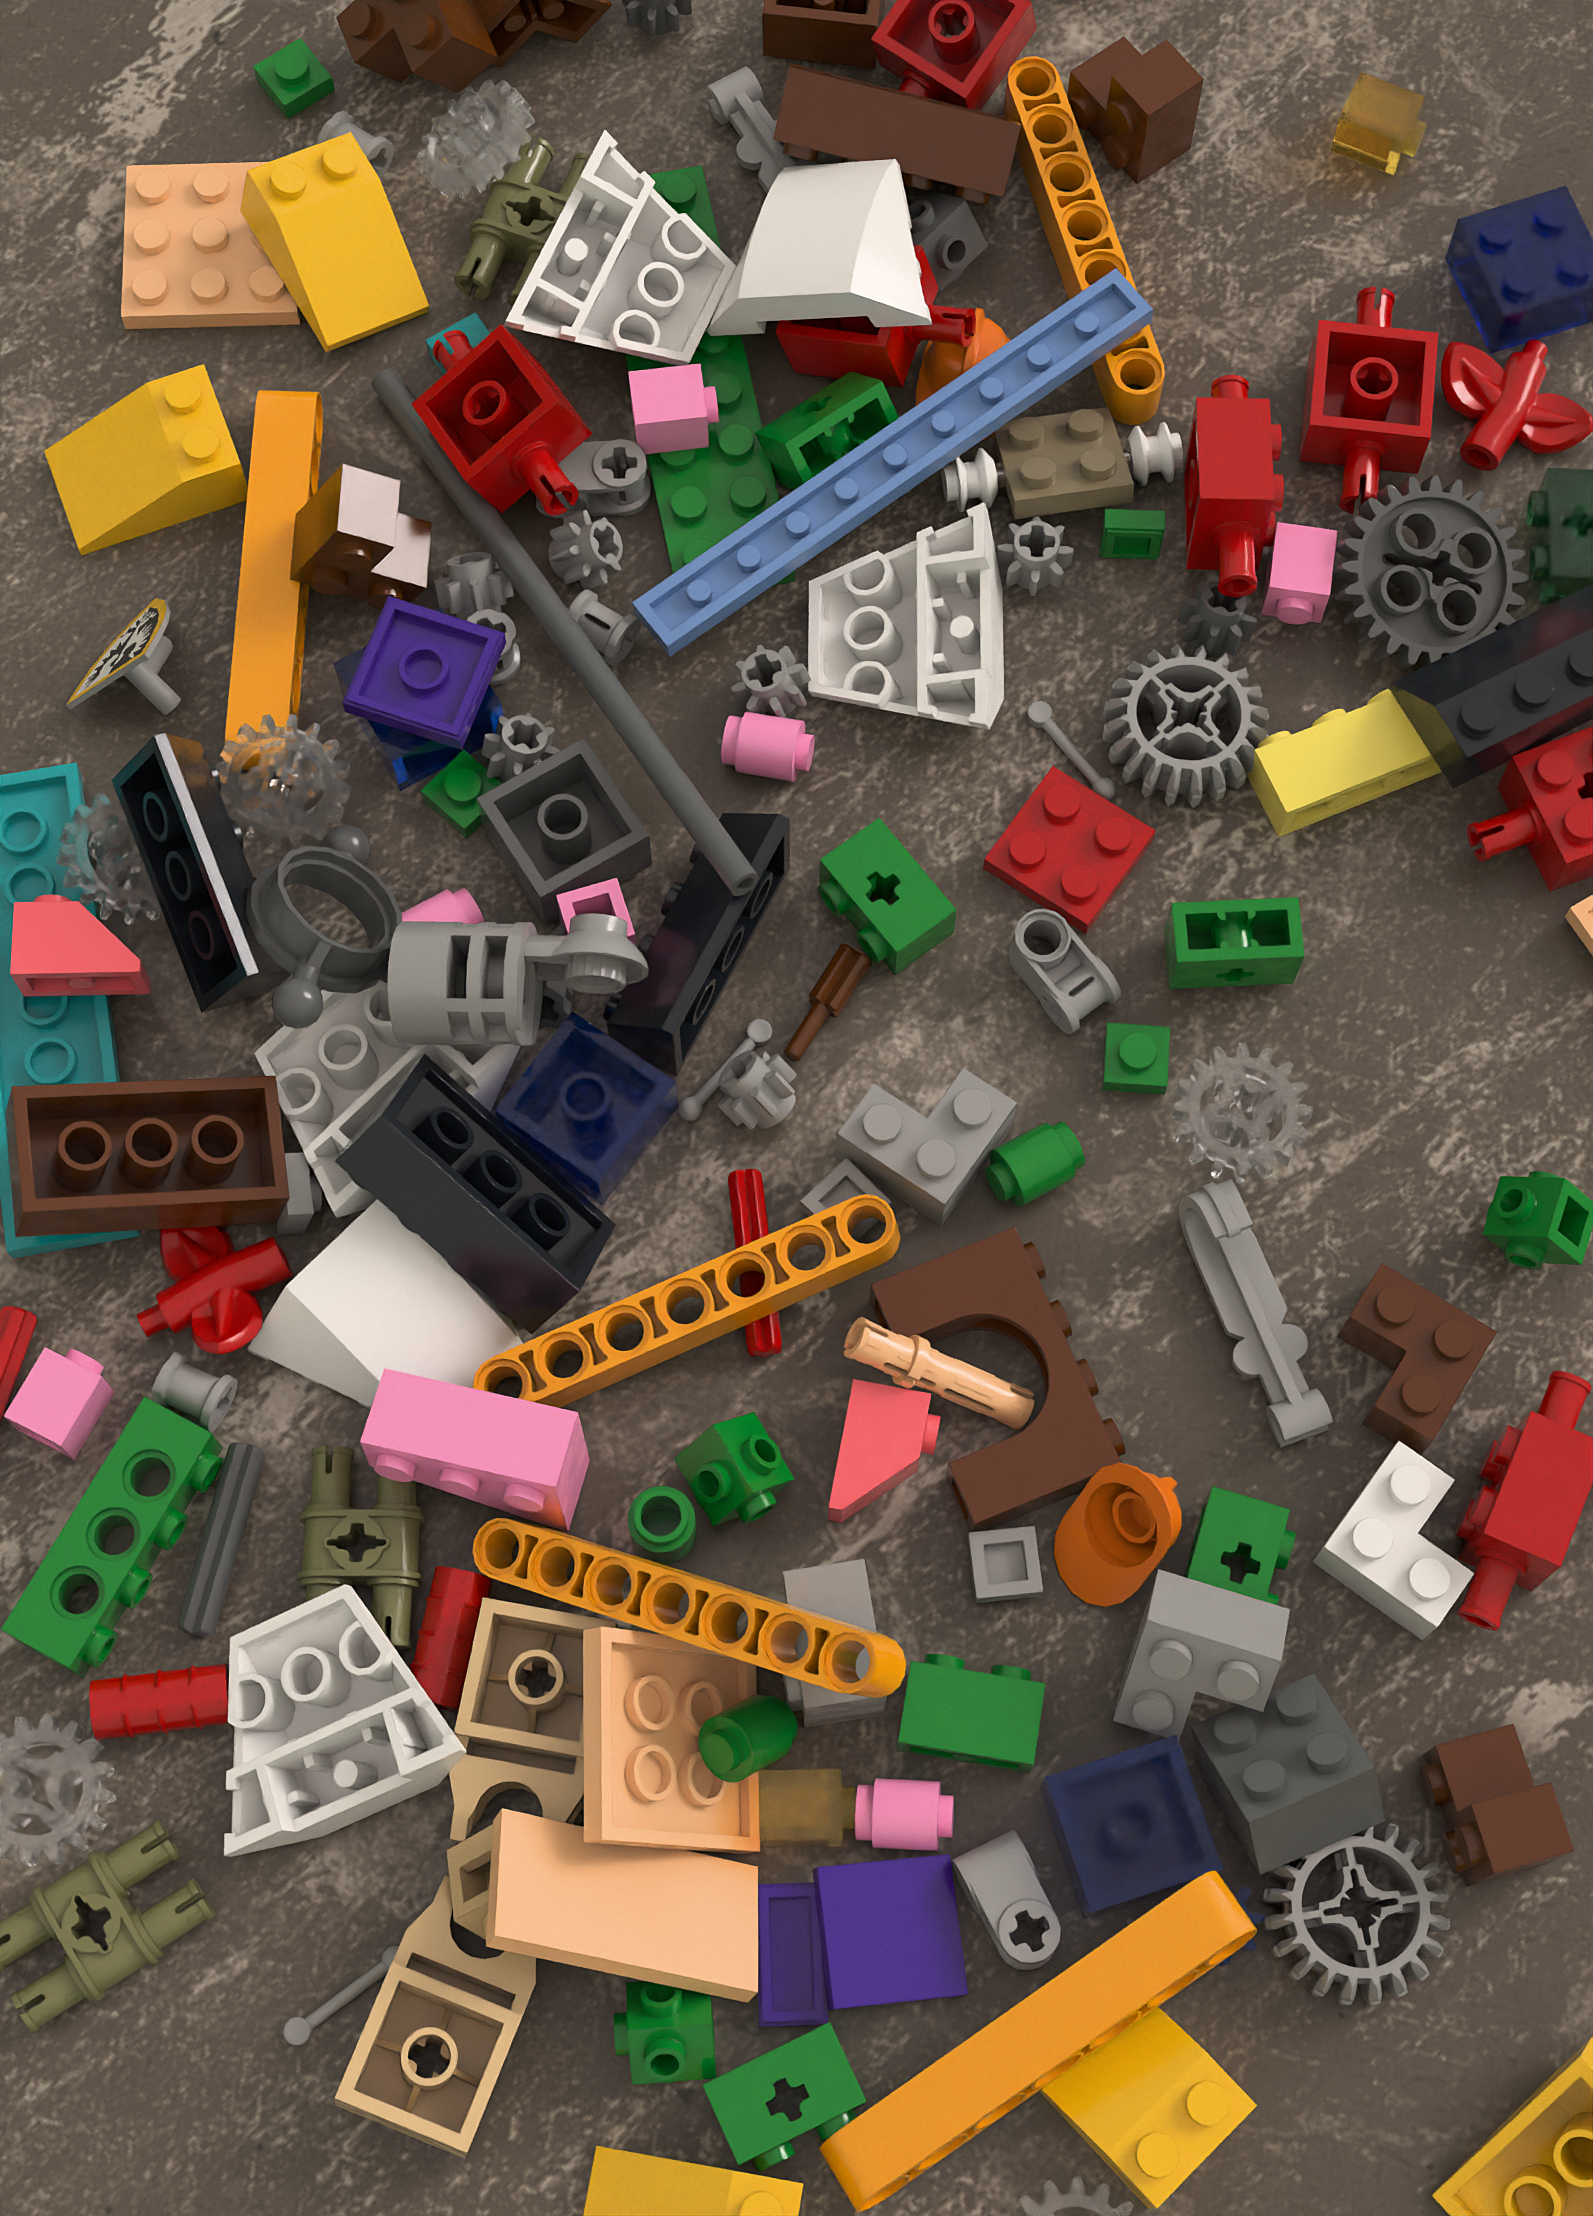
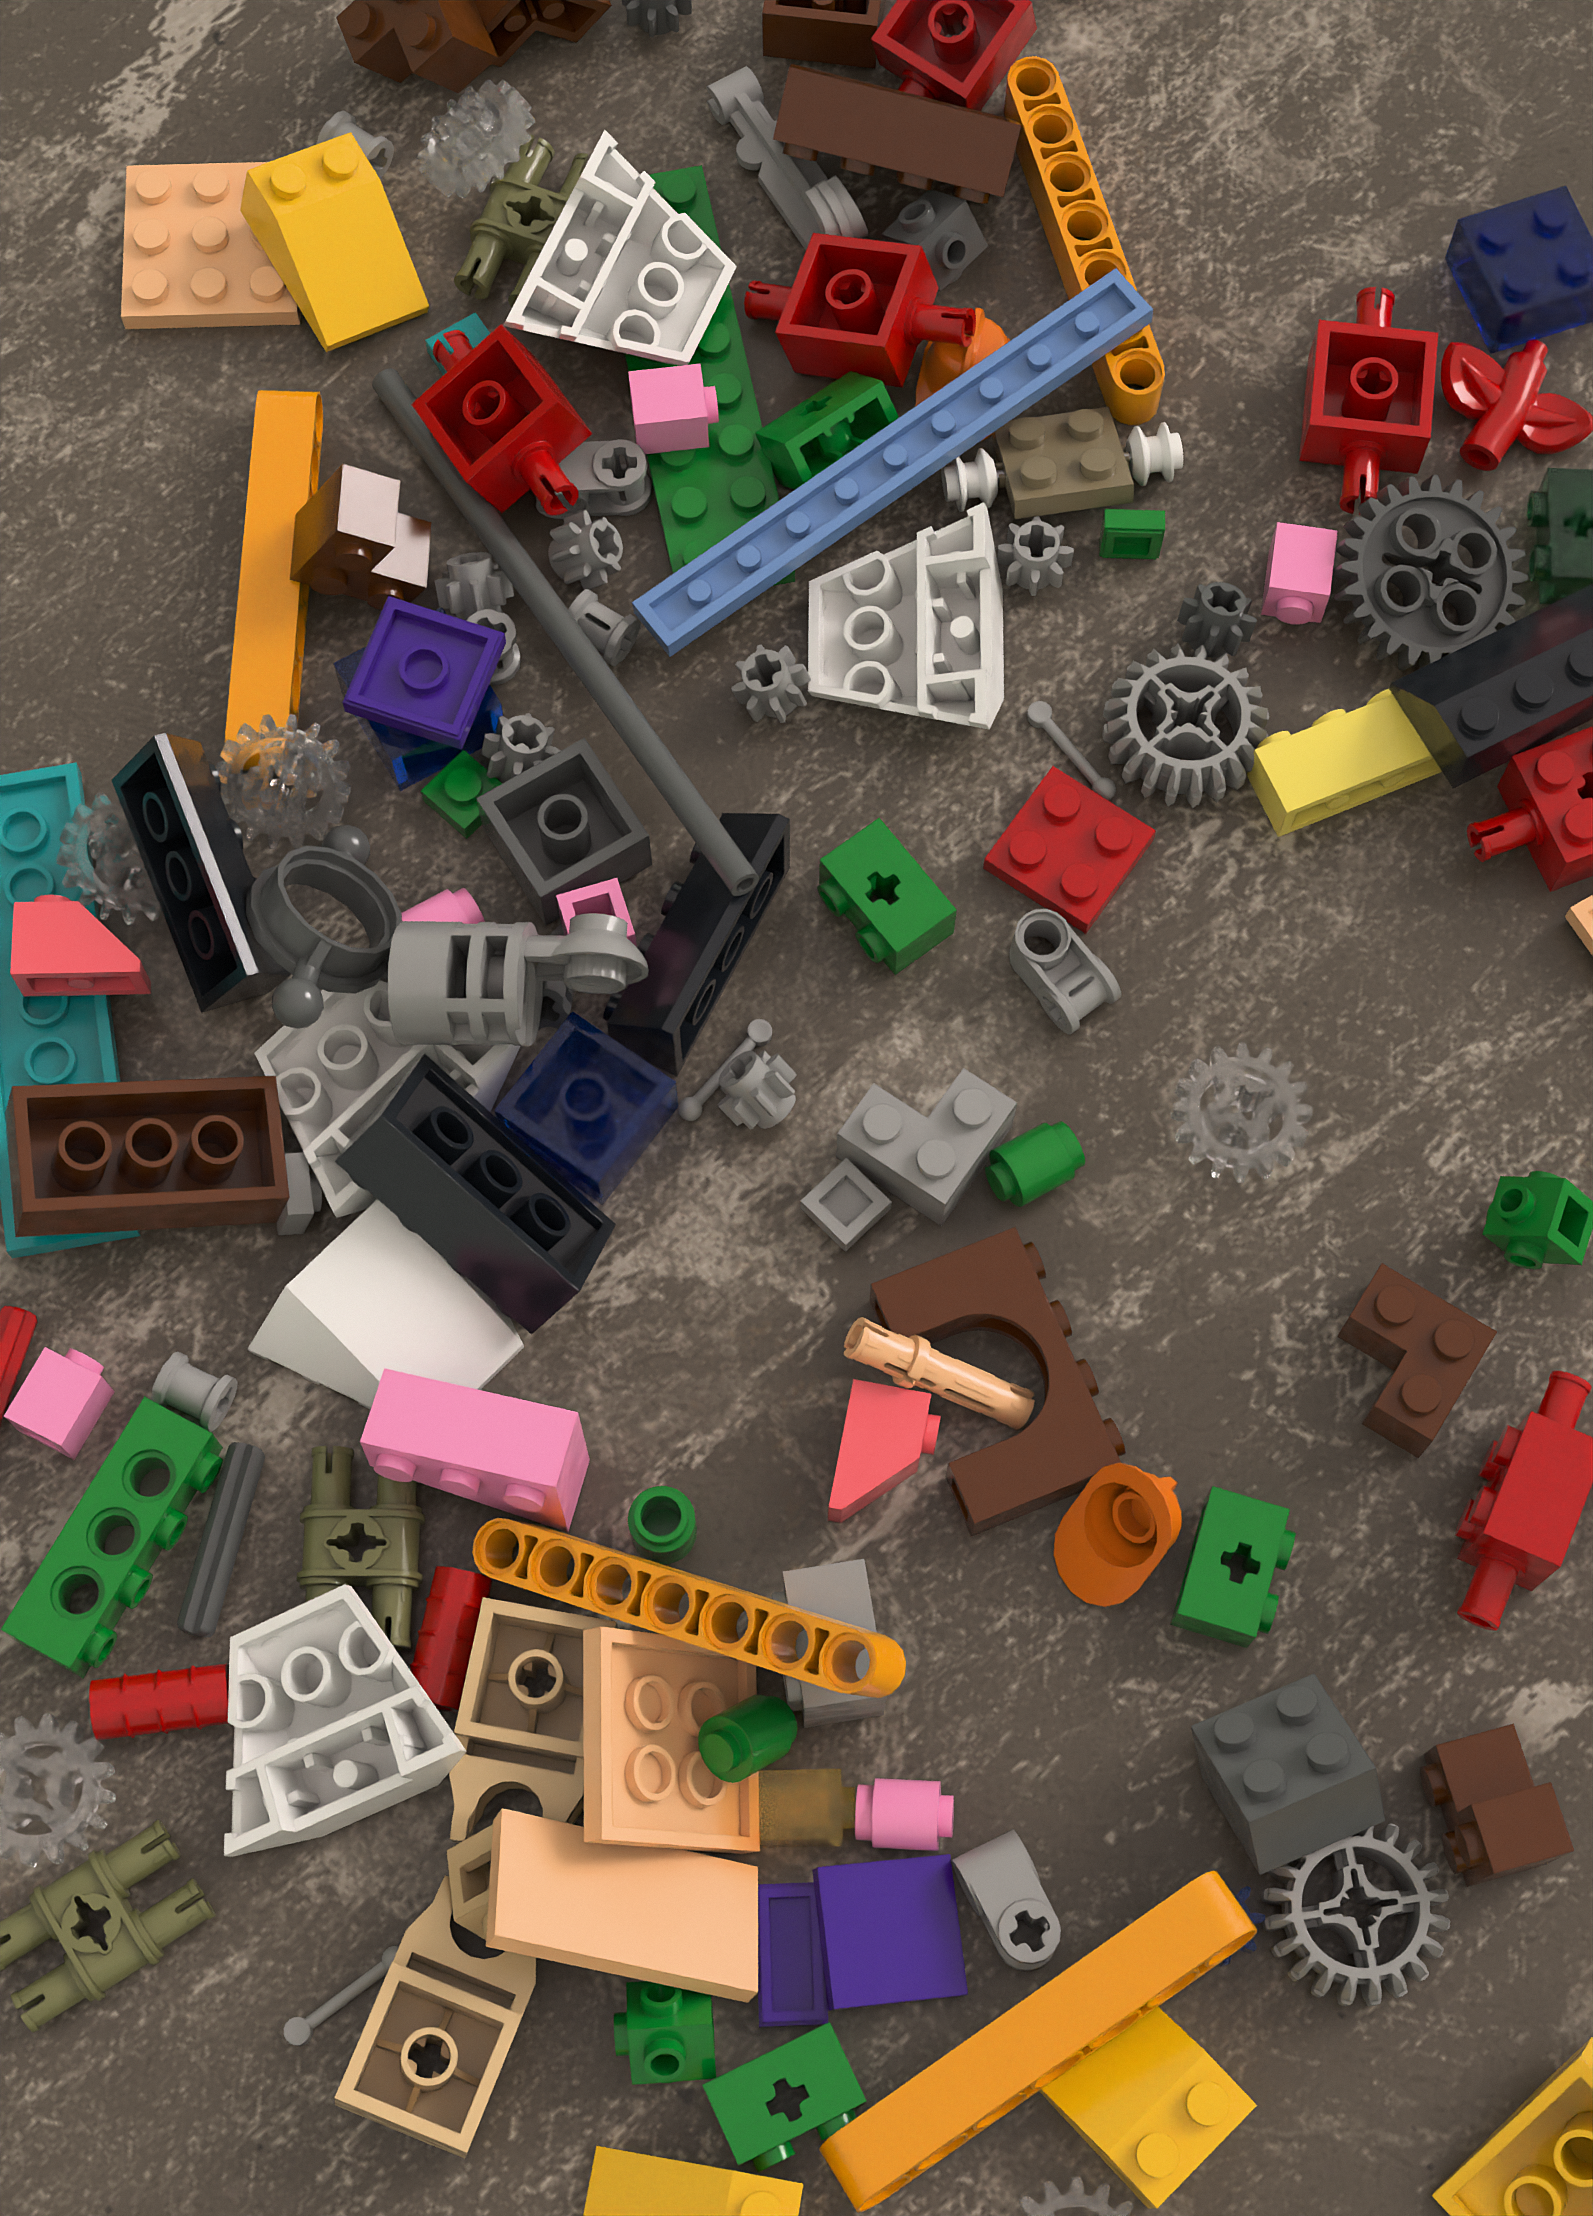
yellow slope [44,364,248,556] -> none
shield [66,598,181,715] -> none
red plant [137,1226,294,1354] -> none
green plate [253,38,335,119] -> none
light orange beam [473,1194,900,1408] -> none
green brick [673,1412,794,1526] -> none
white wedge [706,159,932,336] -> none
bright pink brick [721,712,815,782] -> none
red axle [728,1169,782,1357] -> none
reddish brown axle [784,943,872,1062] -> none
green brick [896,1654,1046,1773] -> none
light grey plate [967,1526,1043,1603] -> none
clear blue brick [1040,1735,1223,1920] -> none
reddish brown brick [1067,37,1204,184] -> none
green plate [1102,1022,1170,1095] -> none
light grey brick [1113,1569,1290,1741] -> none
green brick [1164,897,1305,989] -> none
light grey piece [1179,1179,1333,1448] -> none
red brick [1183,375,1284,598] -> none
white brick [1312,1441,1474,1641] -> none
clear yellow brick [1330,72,1427,175] -> none

